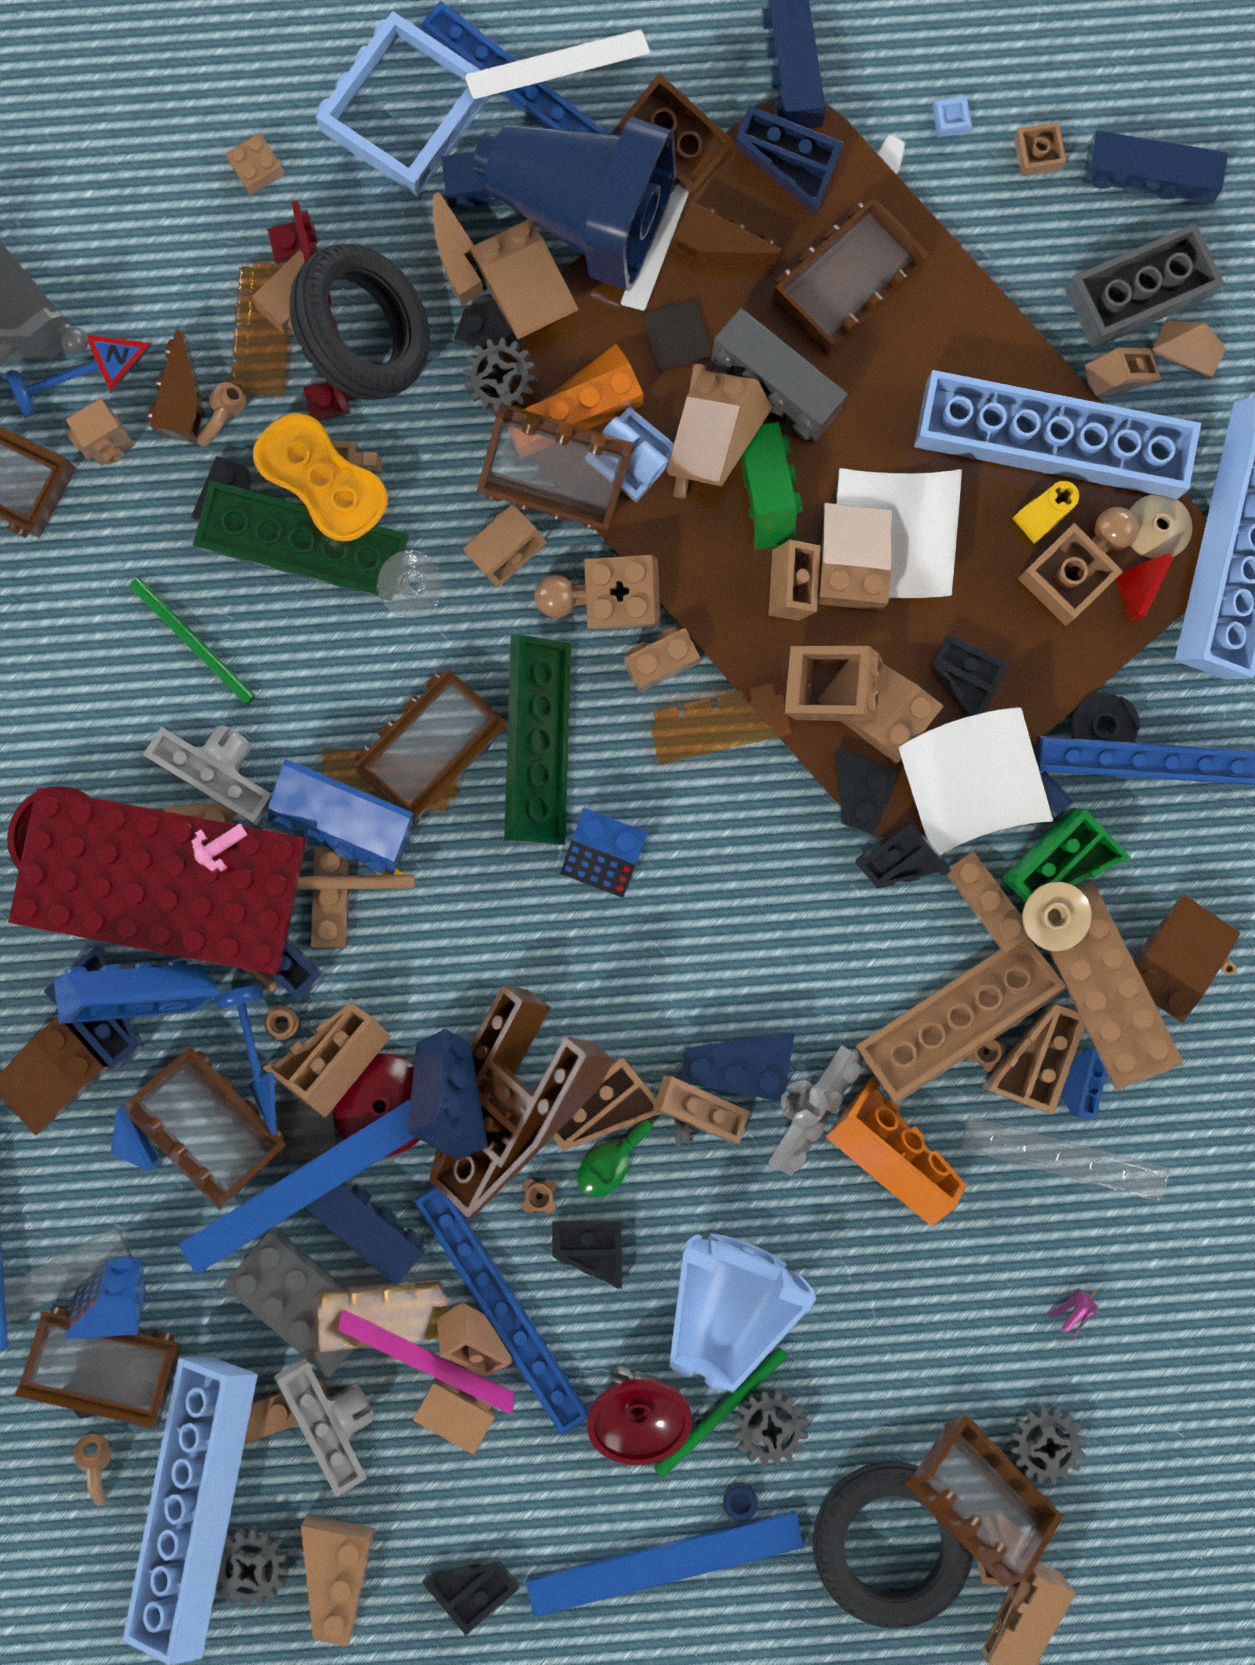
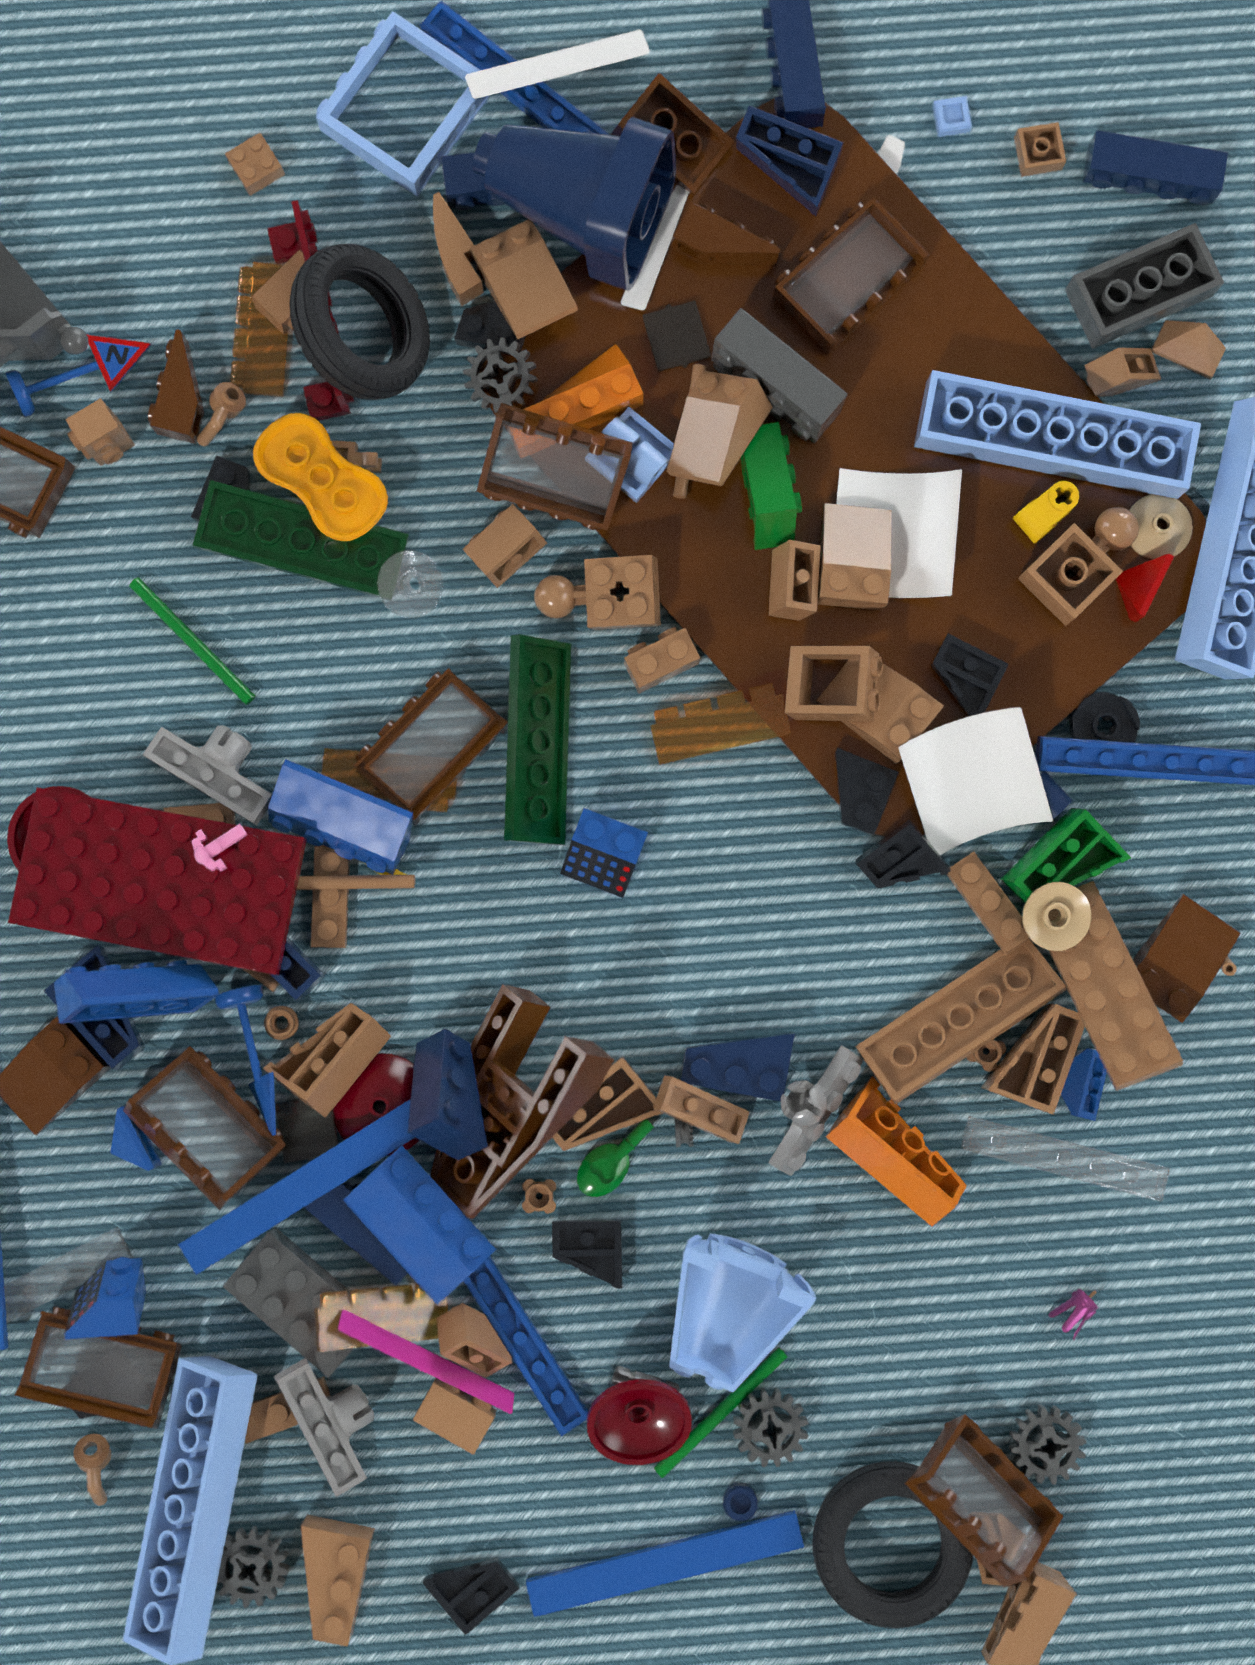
none -> blue slope [343,1146,496,1305]

